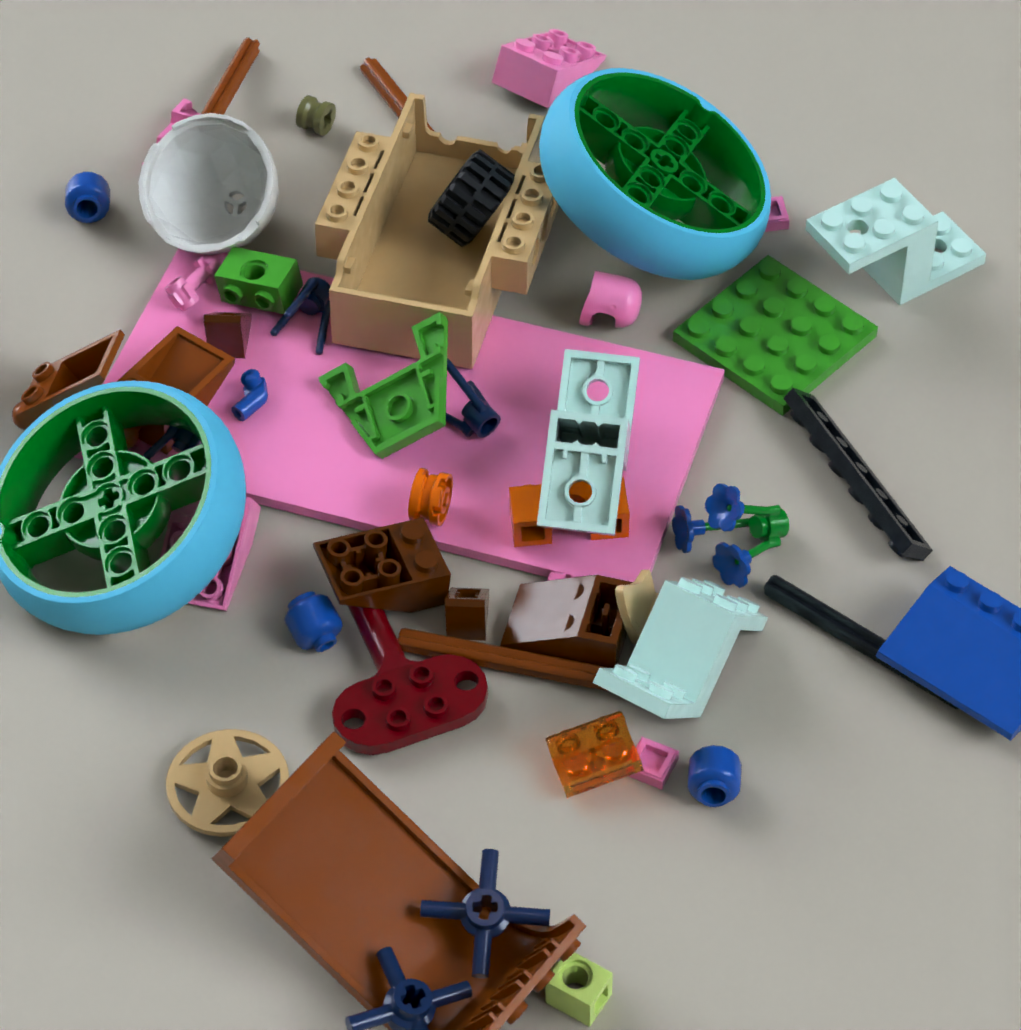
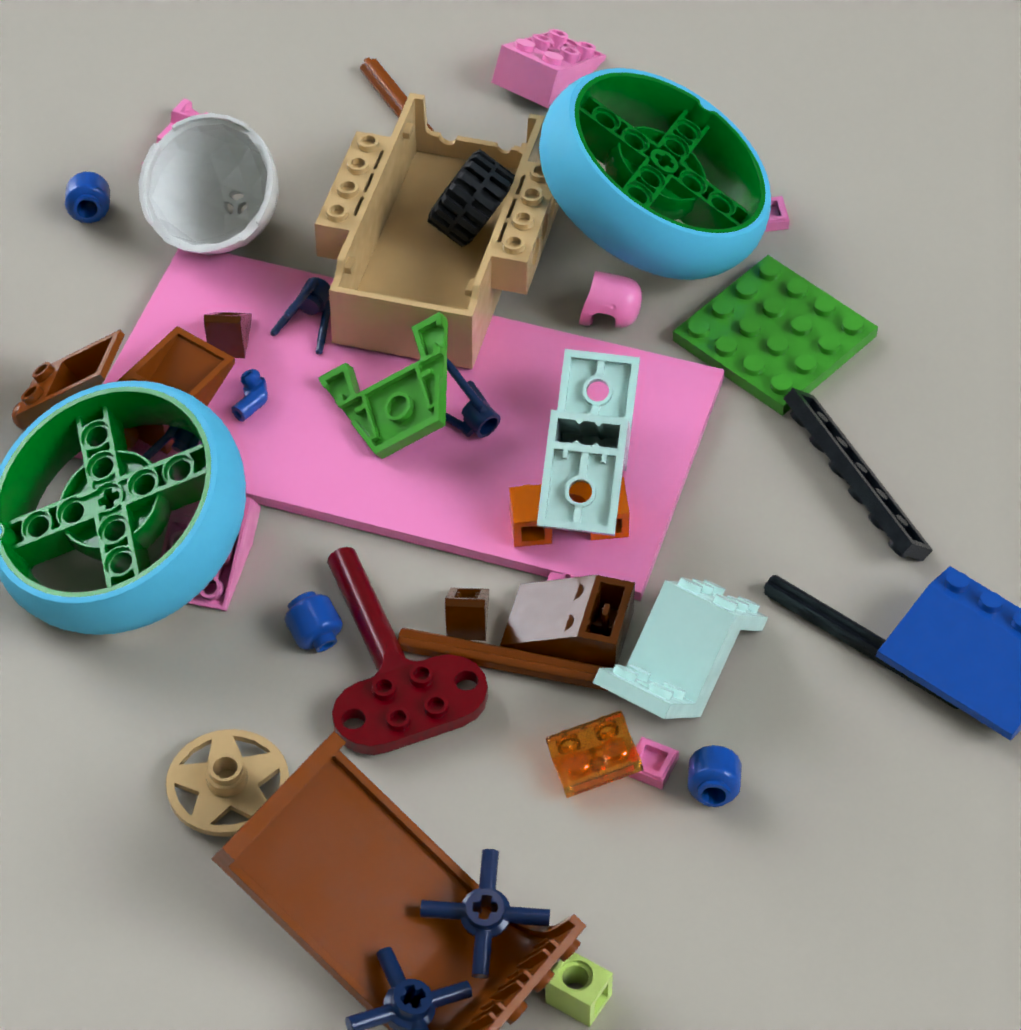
bright pink bar [165,255,221,312] -> none
dark orange axle [201,37,260,115] -> none
bright green brick [214,247,303,314] -> none
olive wheel [296,95,336,136] -> none
reddish brown slope [313,518,451,613] -> none
orange wheel [408,468,453,526] -> none
tan arm [615,570,659,645] -> none
blue plant [672,483,789,588] -> none
light aqua bracket [805,178,986,306] -> none

